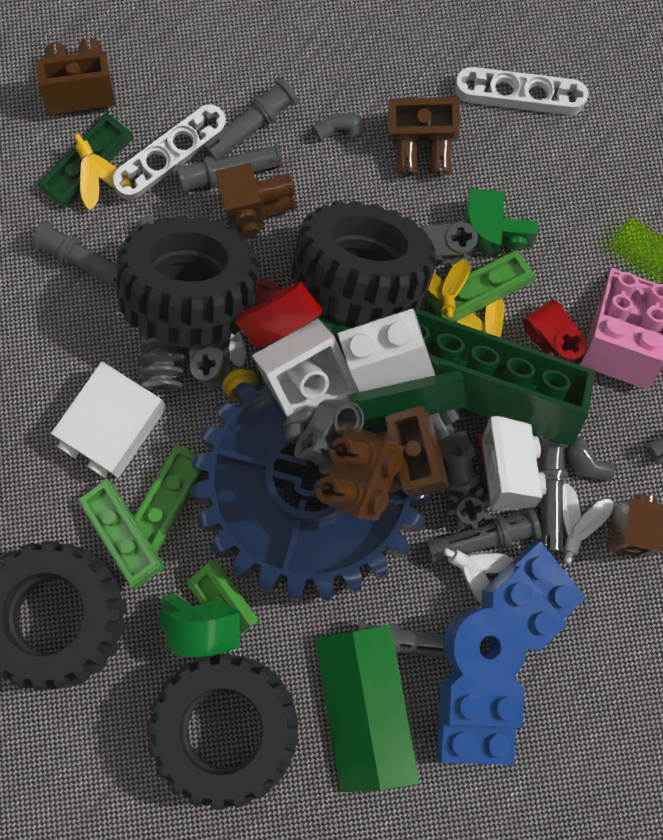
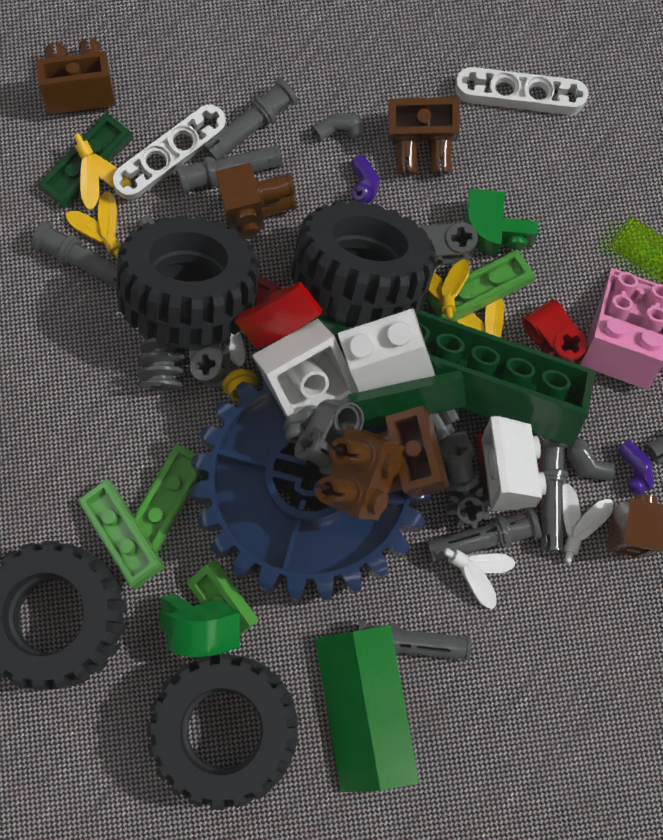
white brick [51,362,167,478] -> none
blue plate [436,541,586,765] -> none
none -> yellow piece [66,191,121,259]
none -> dark purple arm [350,155,380,205]
none -> dark purple arm [617,440,654,495]

